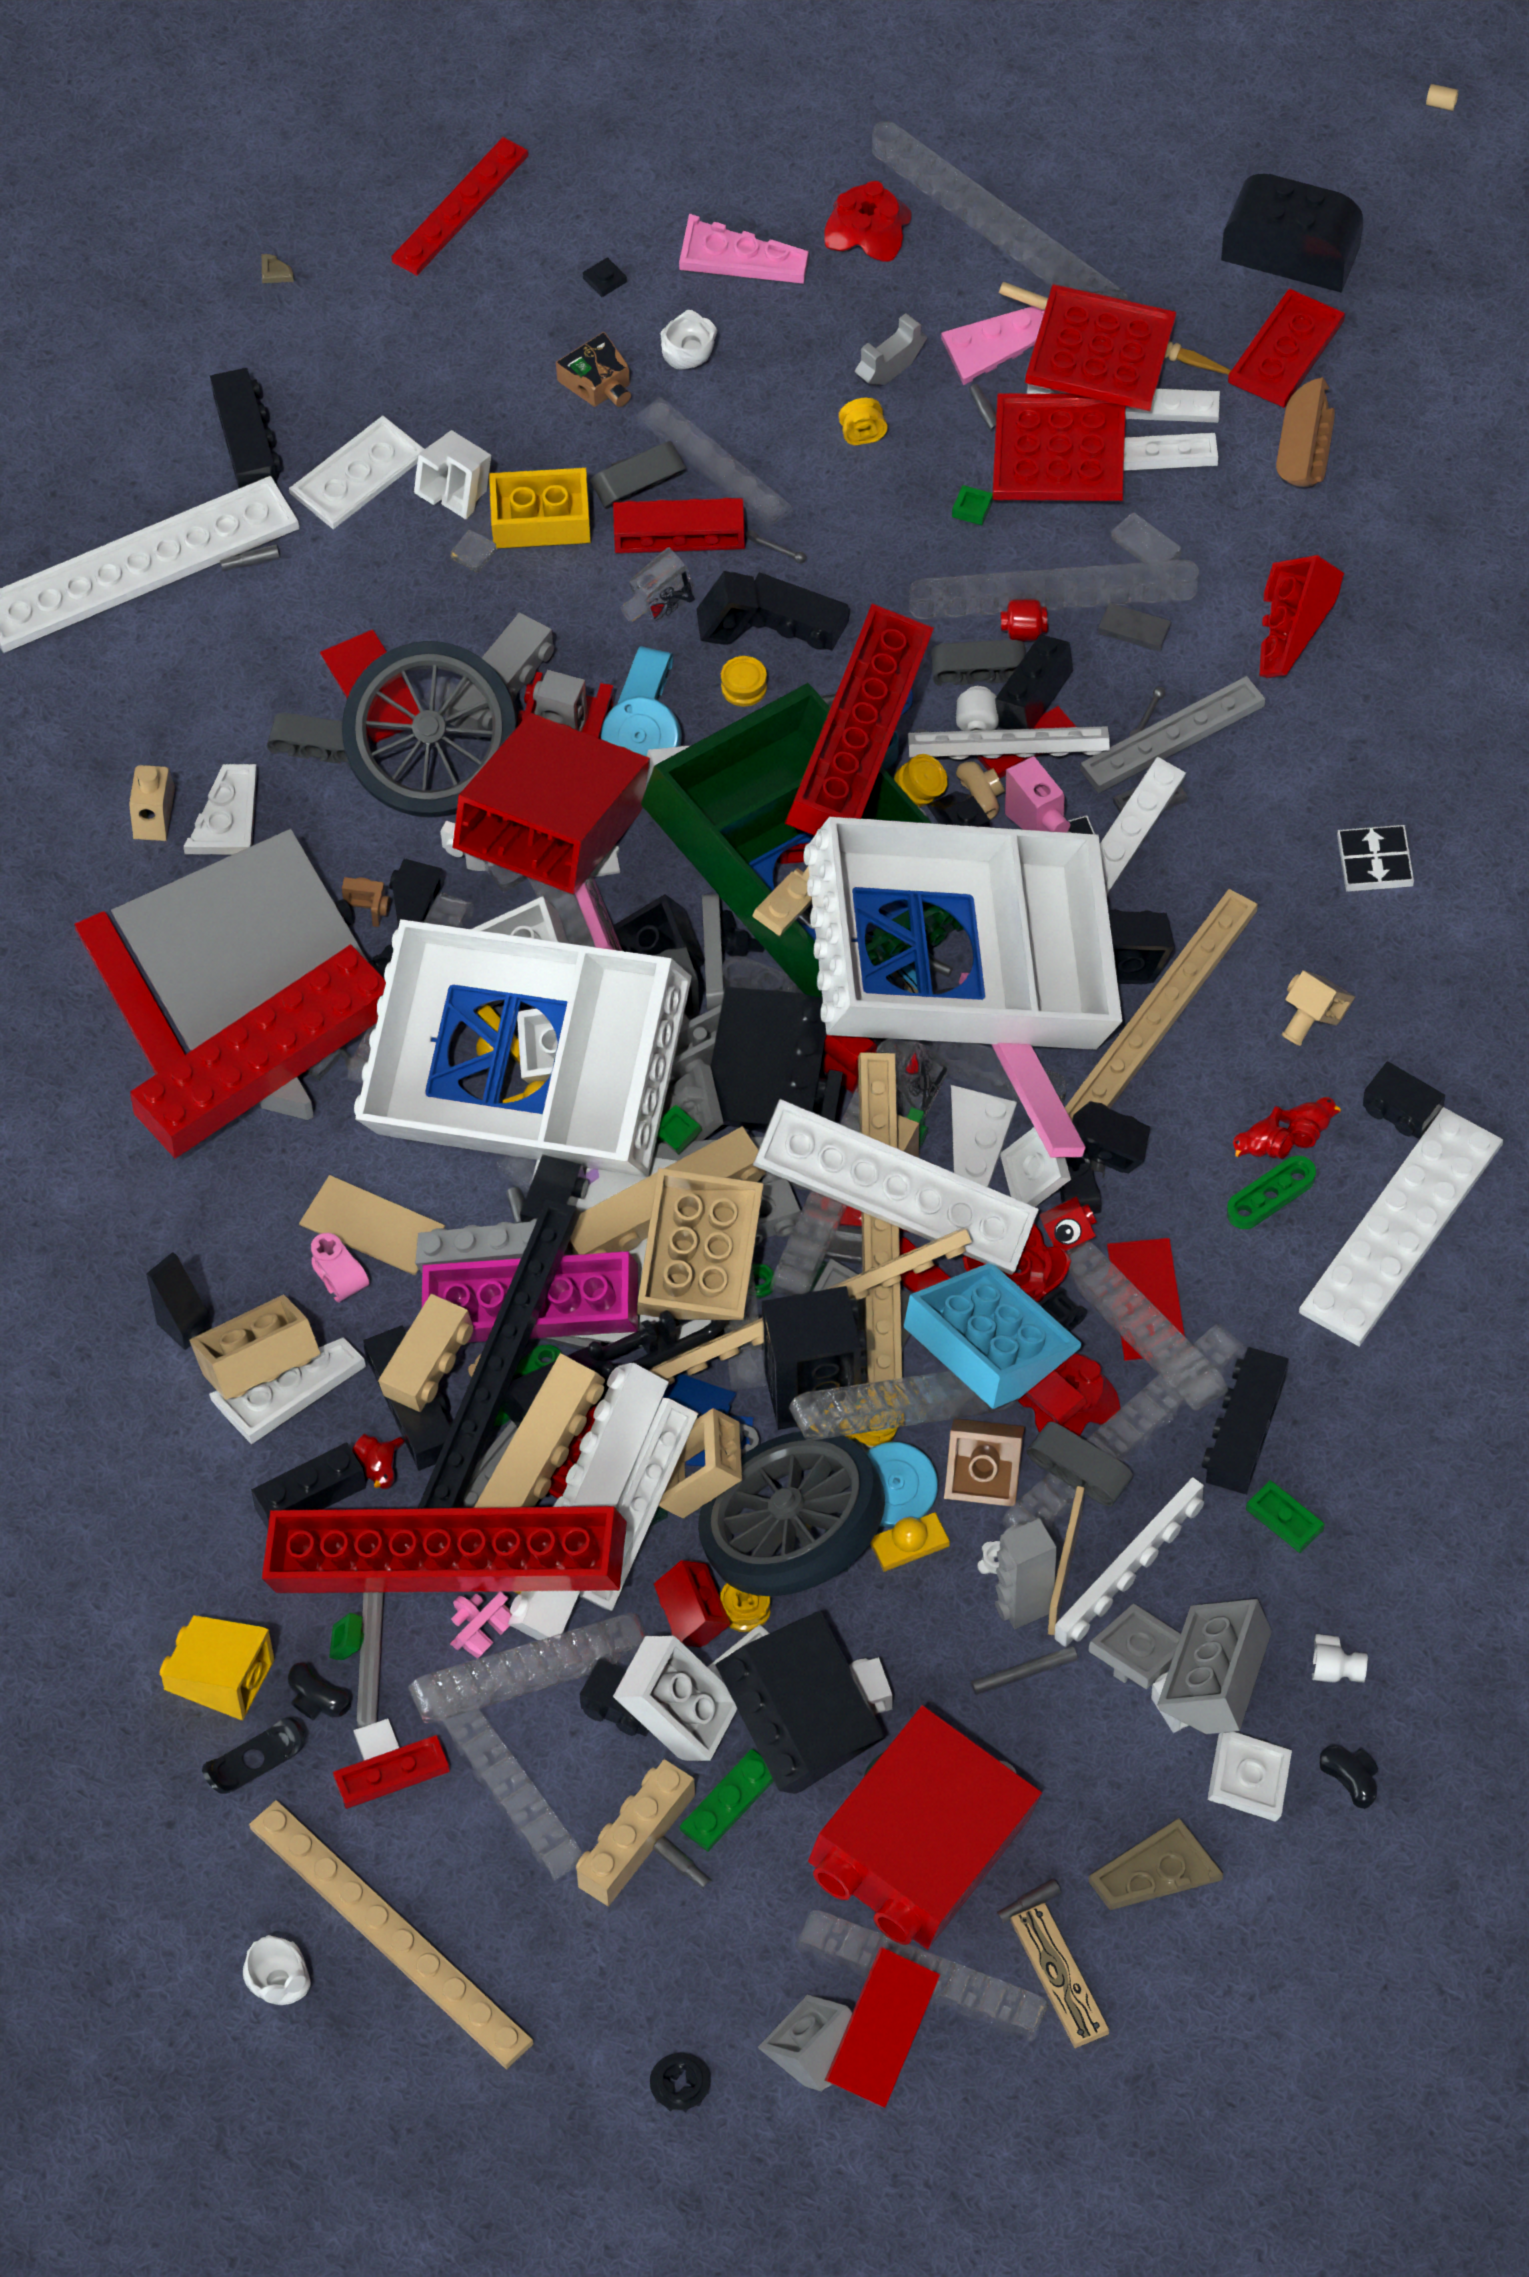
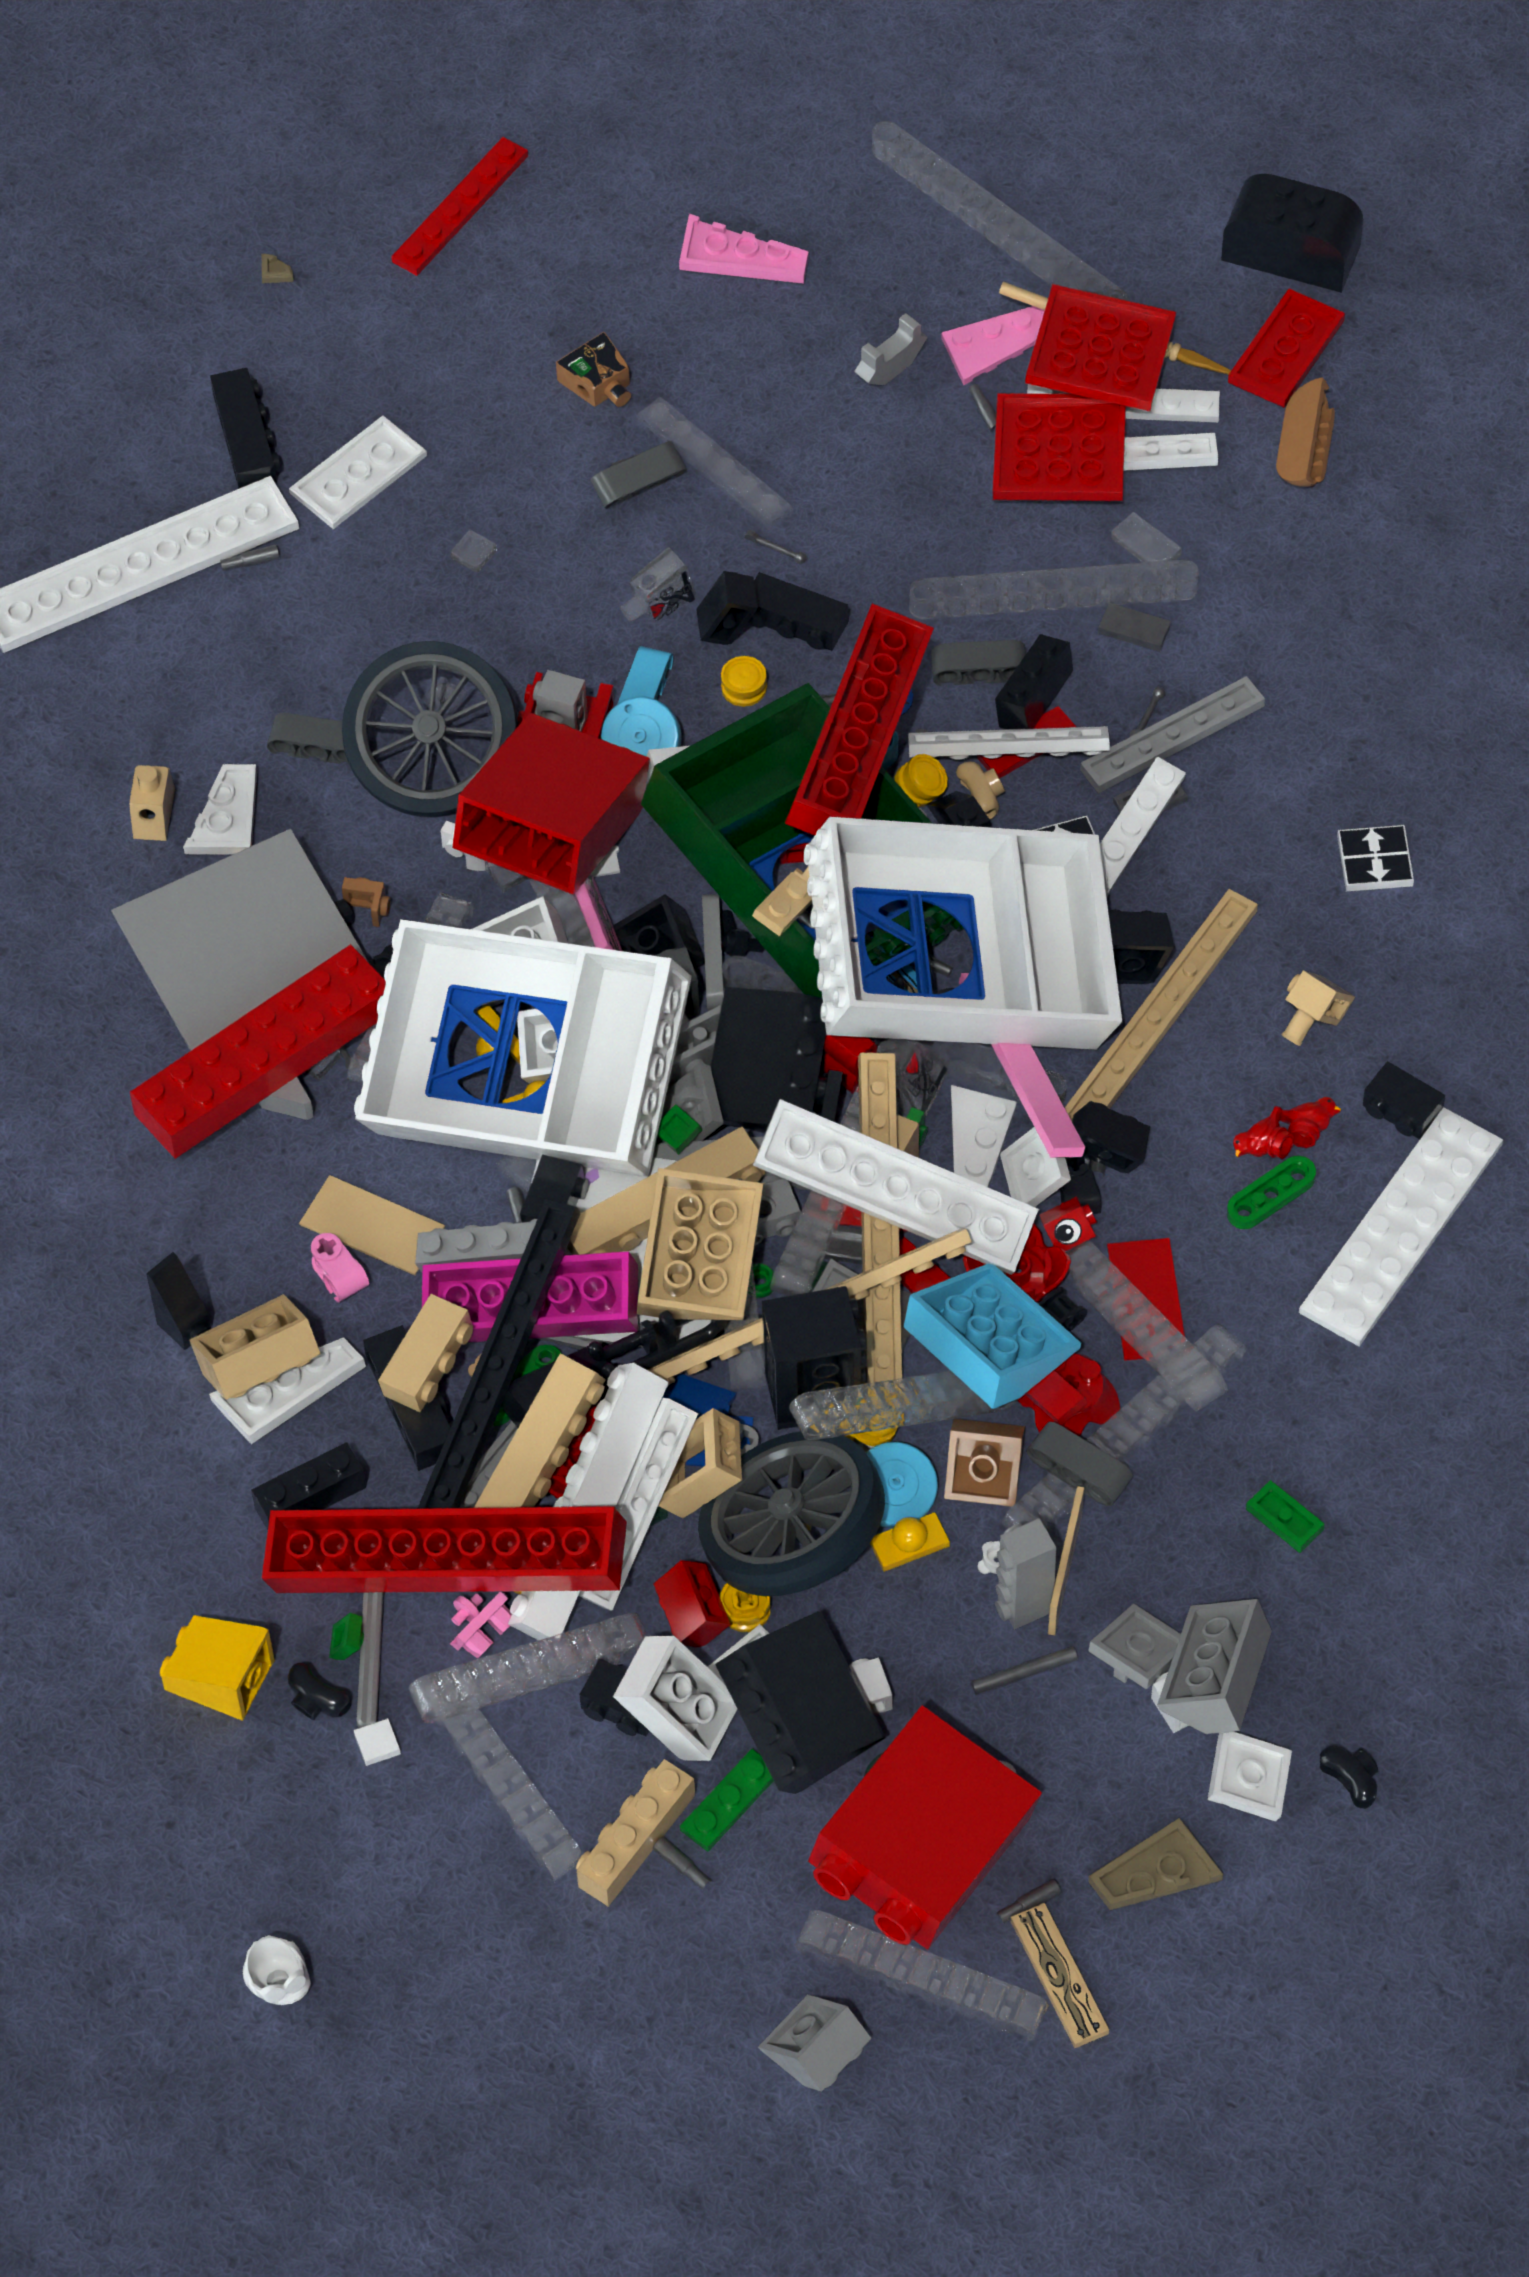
red tile [74,911,185,1075] -> none
black piece [202,1717,305,1794] -> none
tan plate [249,1800,533,2070] -> none
red piece [320,629,420,743] -> none
red plate [333,1735,450,1809] -> none
red animal [352,1434,404,1489] -> none
black slope [389,858,444,928] -> none
white plate [414,430,491,519] -> none
light grey brick [446,612,554,739] -> none
yellow brick [489,468,591,549] -> none
black plate [582,257,627,297] -> none
red brick [613,497,745,553] -> none
black gear [650,2053,710,2113] -> none
white hair [661,310,717,370] -> none
red brick [824,181,911,262] -> none
red piece [824,1947,941,2108] -> none
yellow wheel [839,397,887,446] -> none
green plate [952,485,993,526] -> none
white head [956,686,999,731] -> none
red head [1001,599,1047,642] -> none
bright pink torso [1005,756,1070,833] -> none
white plate [1055,1477,1204,1647] -> none
black brick [1202,1347,1289,1495] -> none
red wedge [1259,555,1344,678] -> none
white piece [1312,1634,1368,1683] -> none
tan hinge [1426,84,1459,111] -> none

